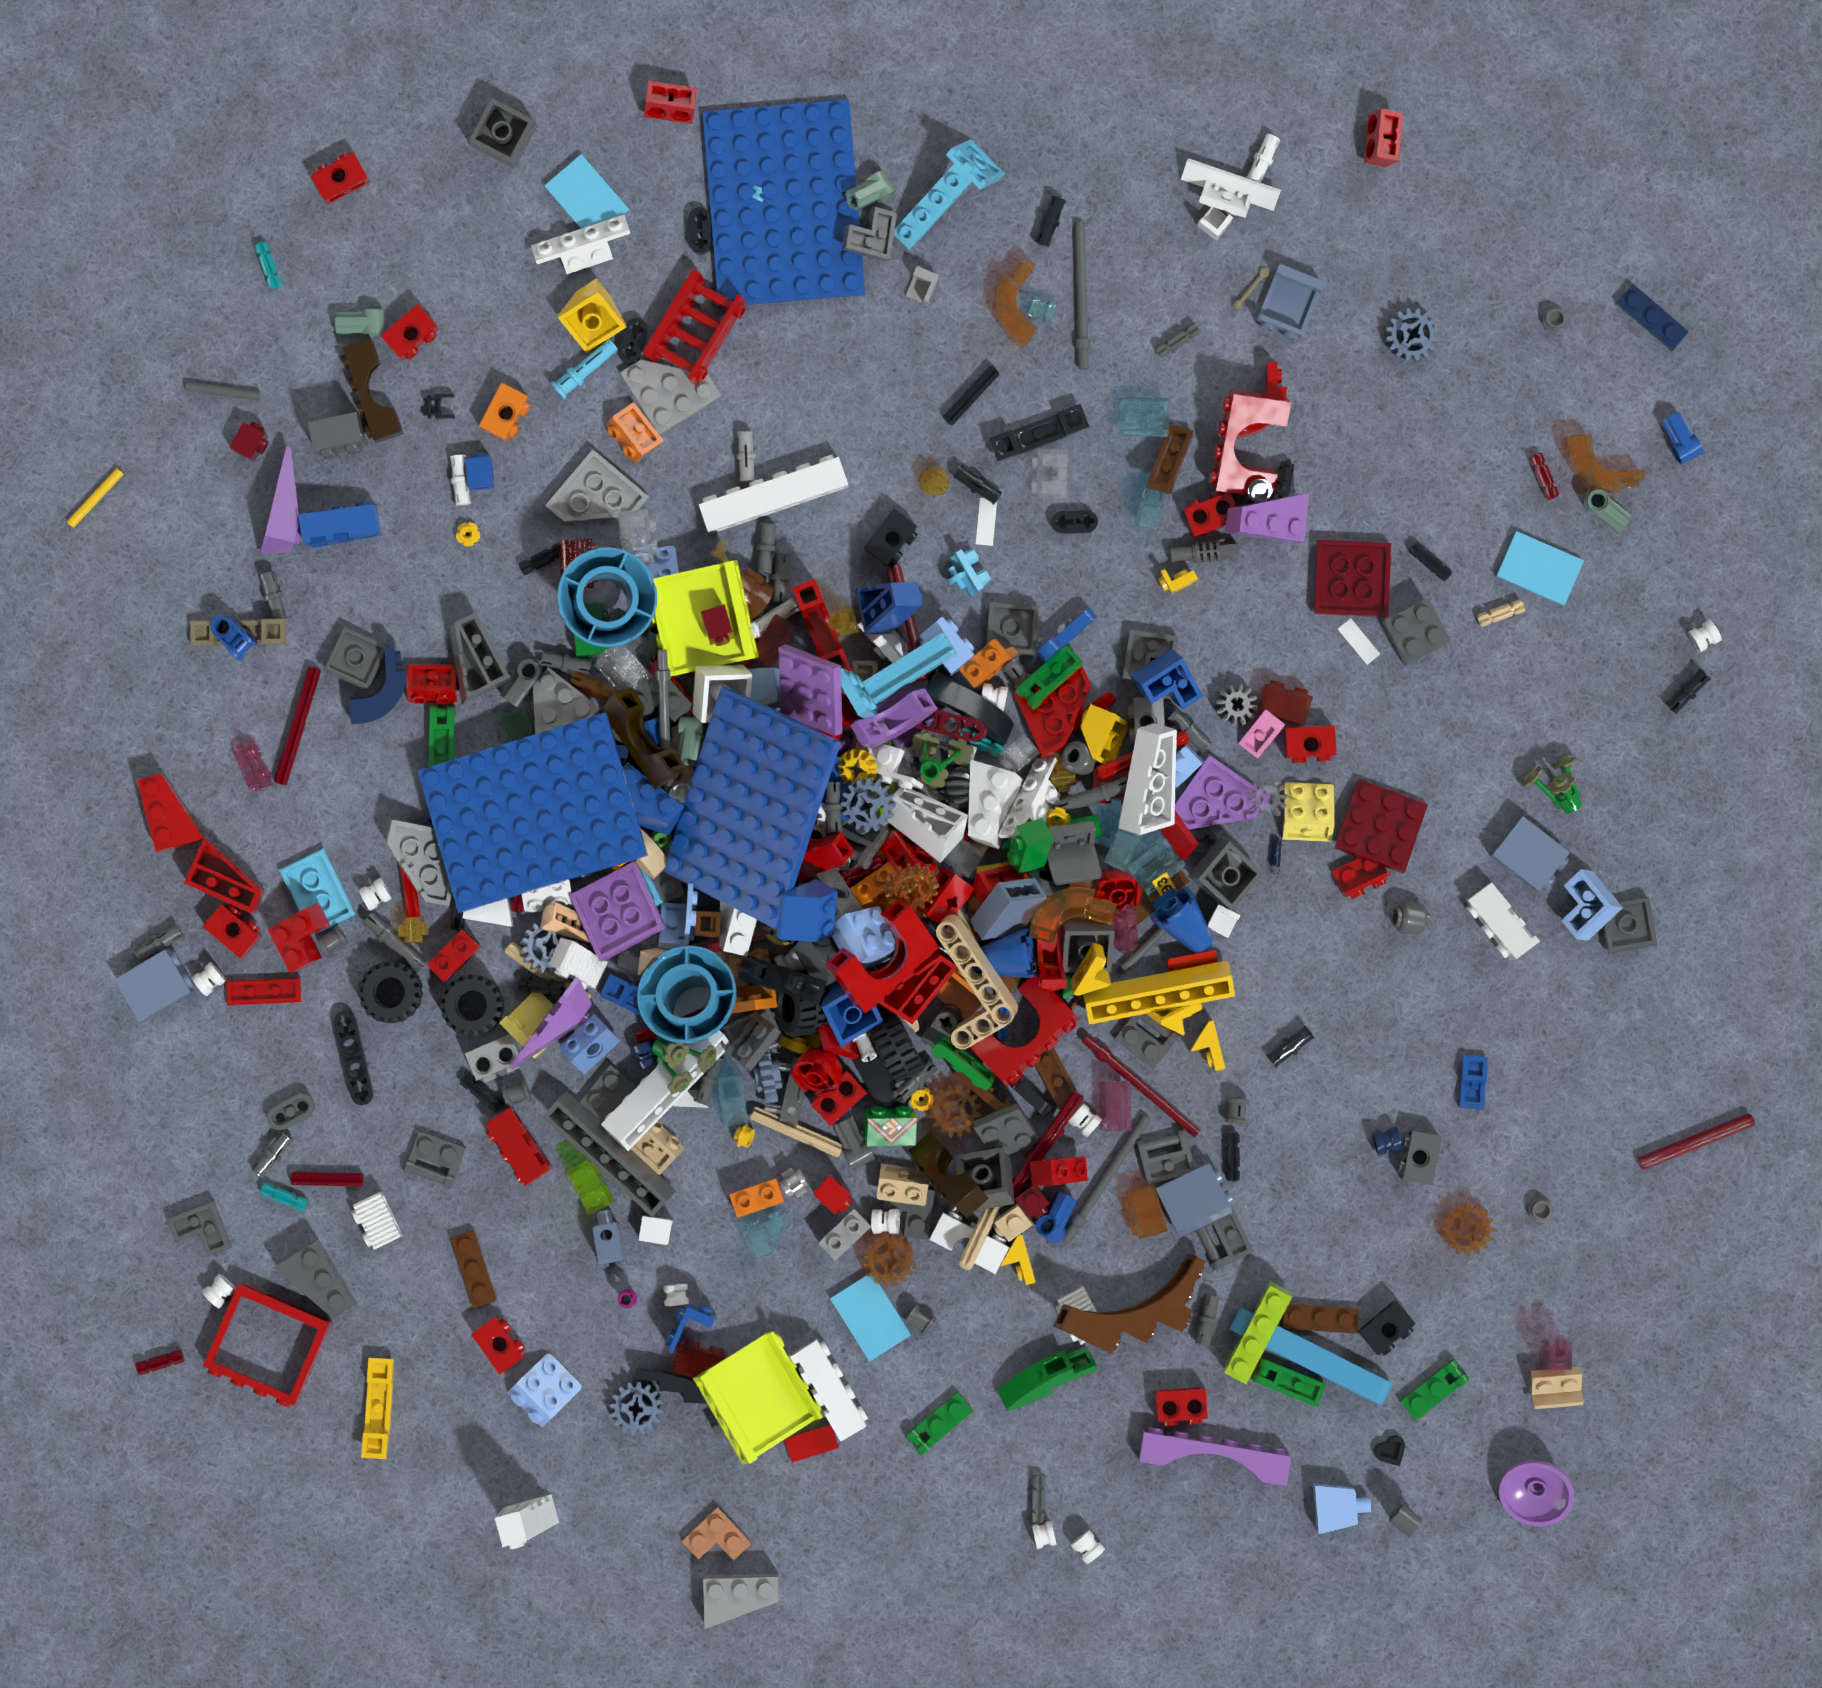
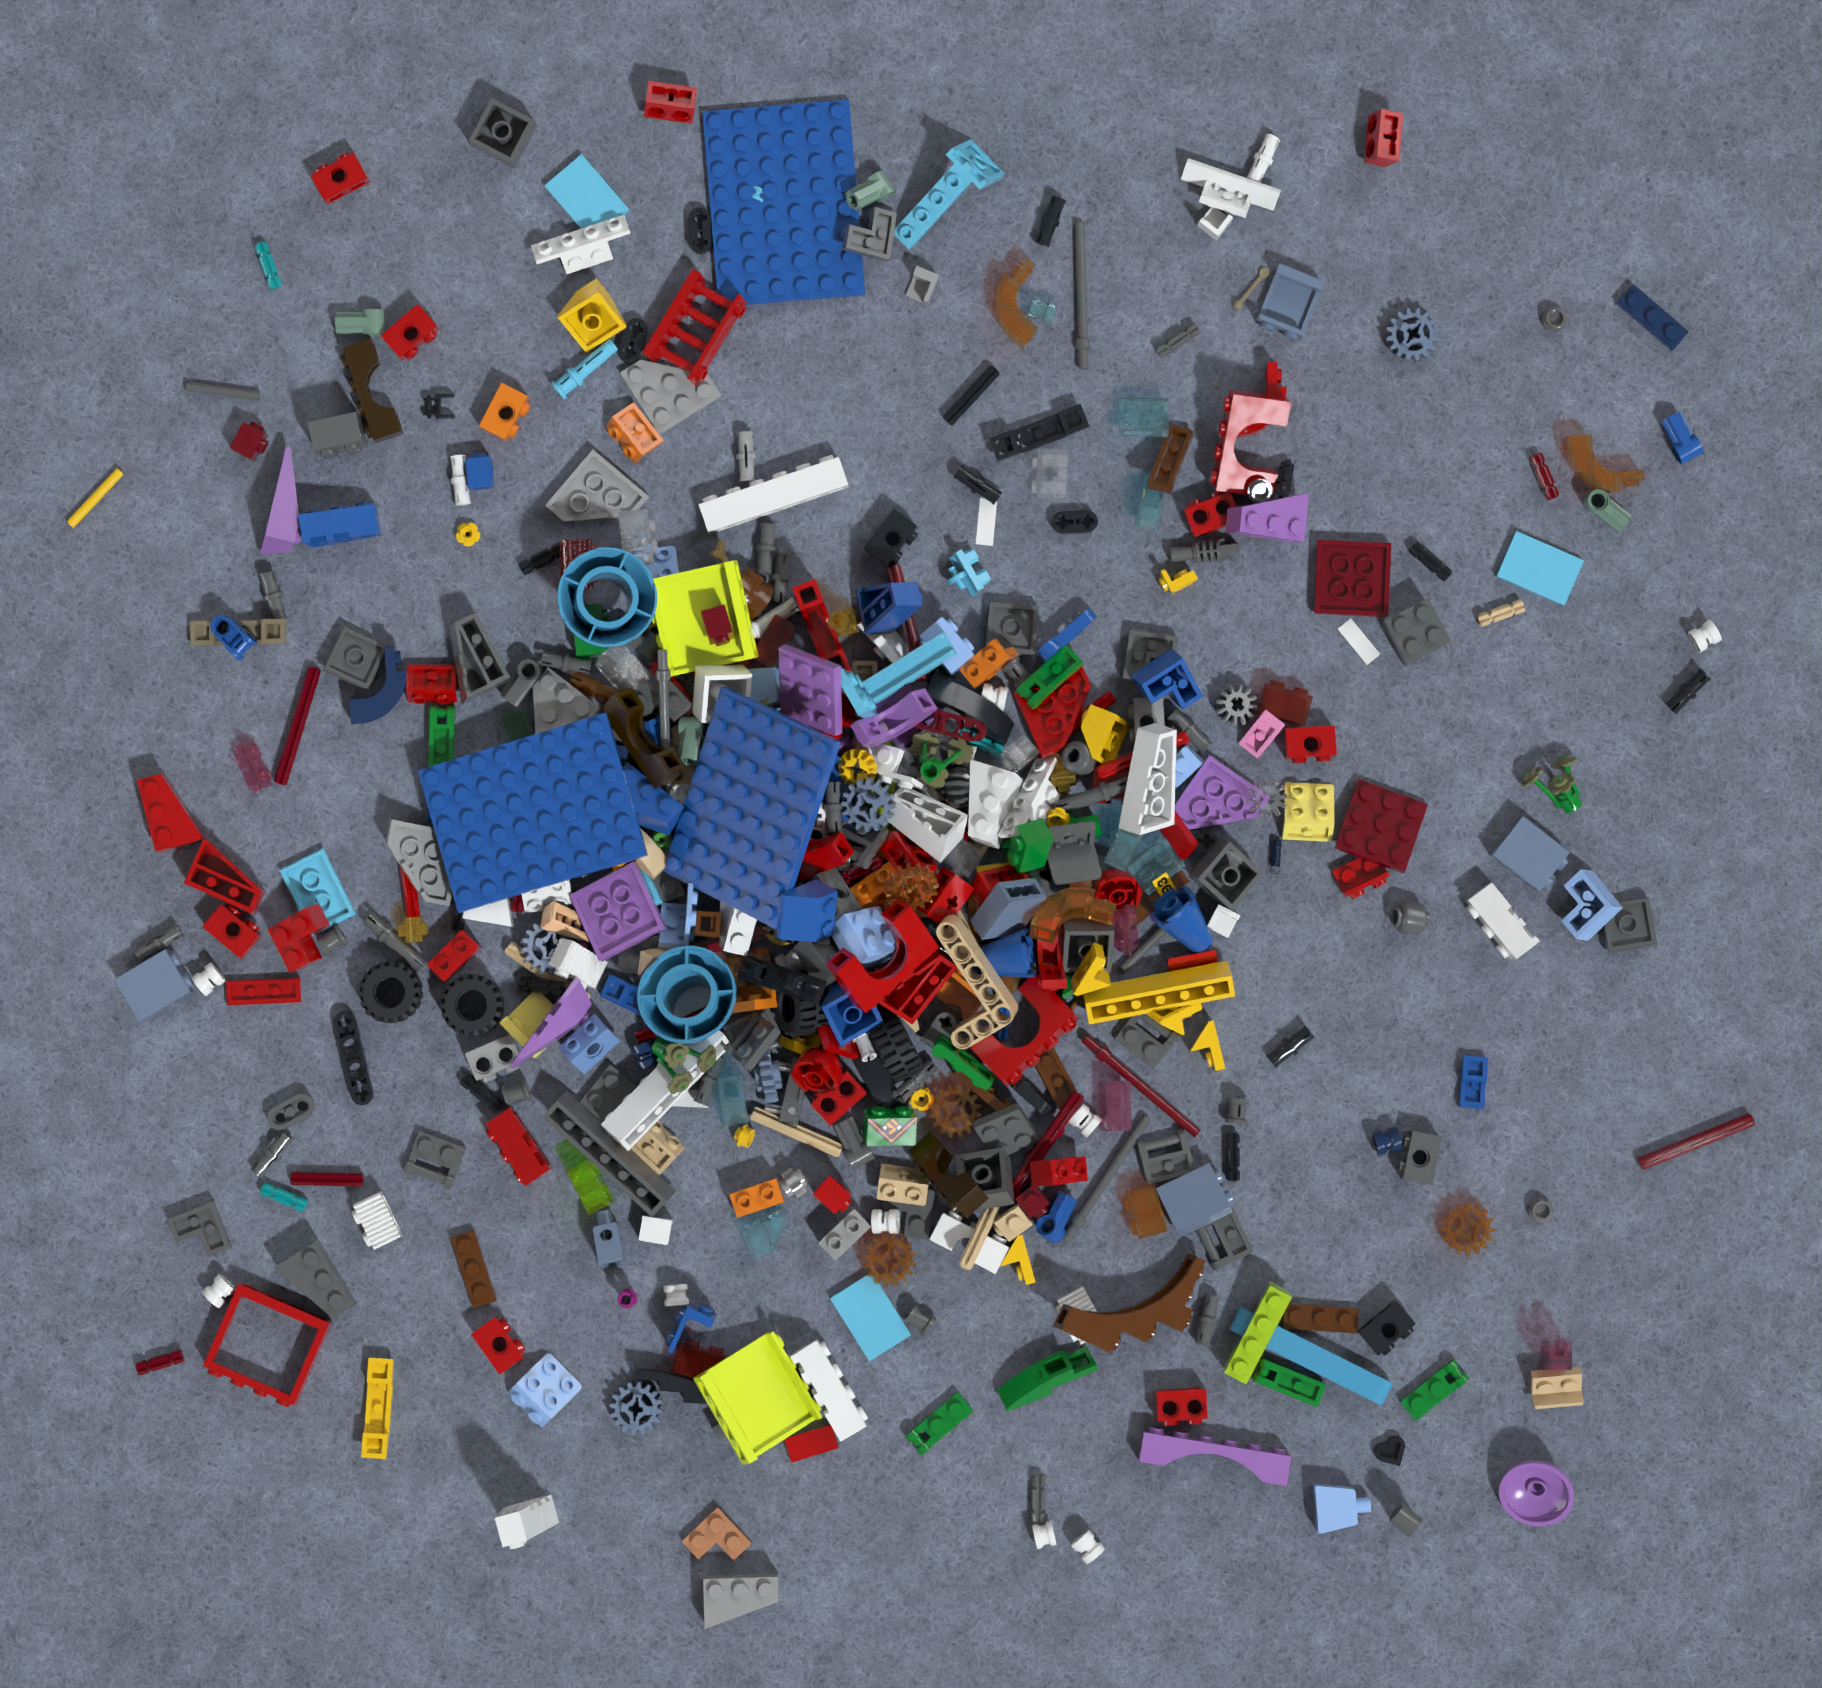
white wheel [359,878,392,911] -> none
clear yellow gear [919,465,949,498] -> none

